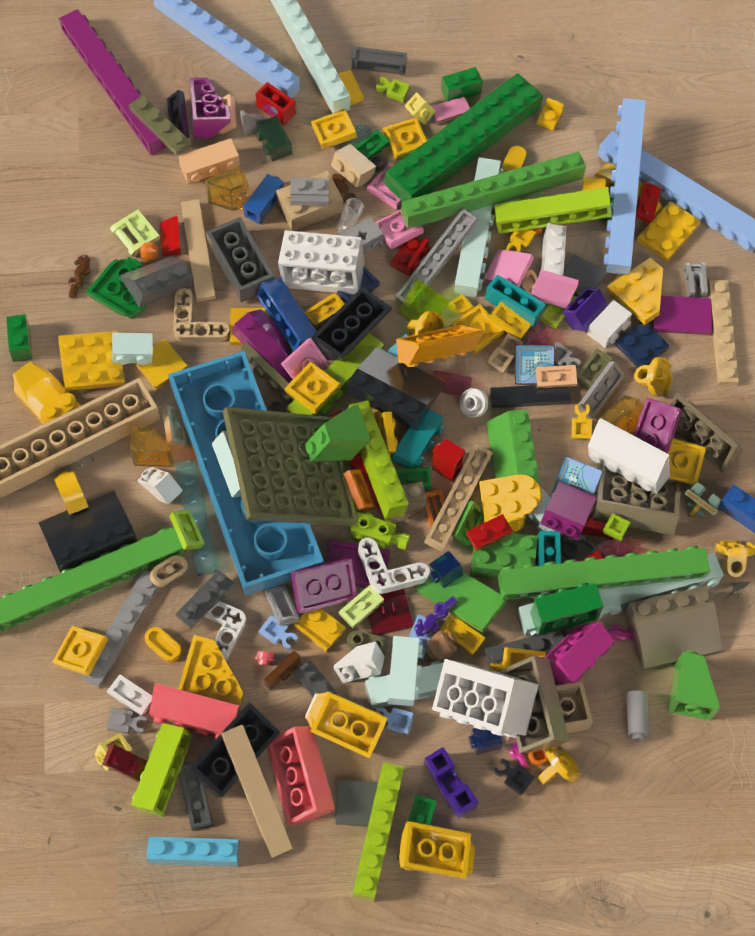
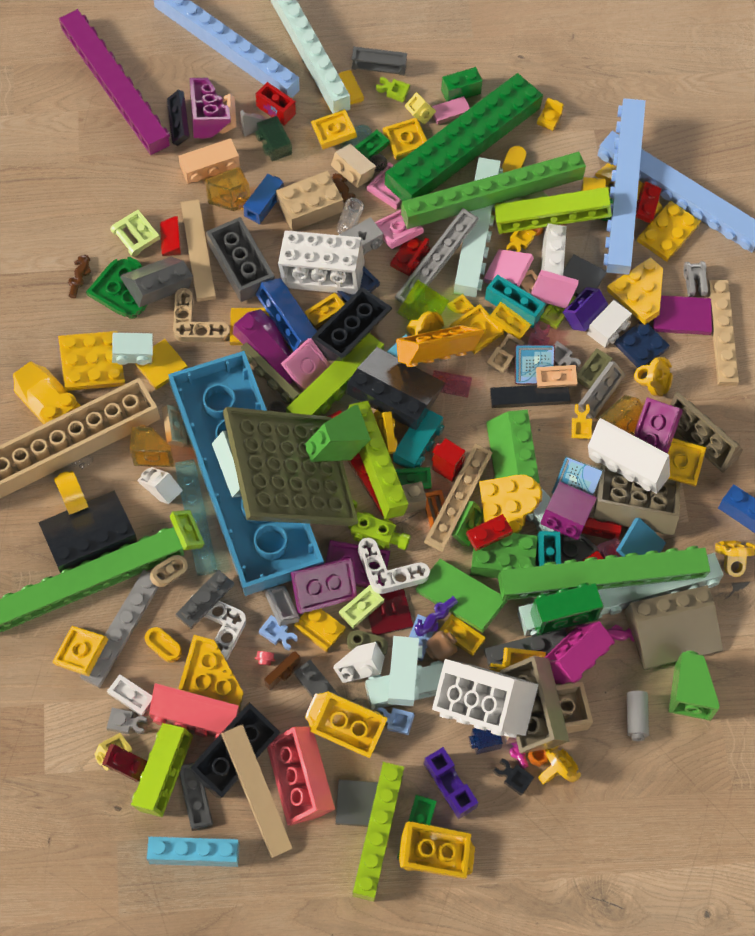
green brick [6,314,33,362] -> none
olive plate [129,95,191,156] -> none
orange tile [140,242,159,262] -> none
yellow tile [285,361,341,414] -> none
light grey plate [290,178,329,206] -> none
orange tile [343,470,375,510] -> none
brick [429,551,464,588] -> none
white plate [460,388,488,418] -> none
lime tile [603,513,631,541] -> none
sand green hips [684,482,722,518] -> none
none -> dark azure tile [616,518,666,557]

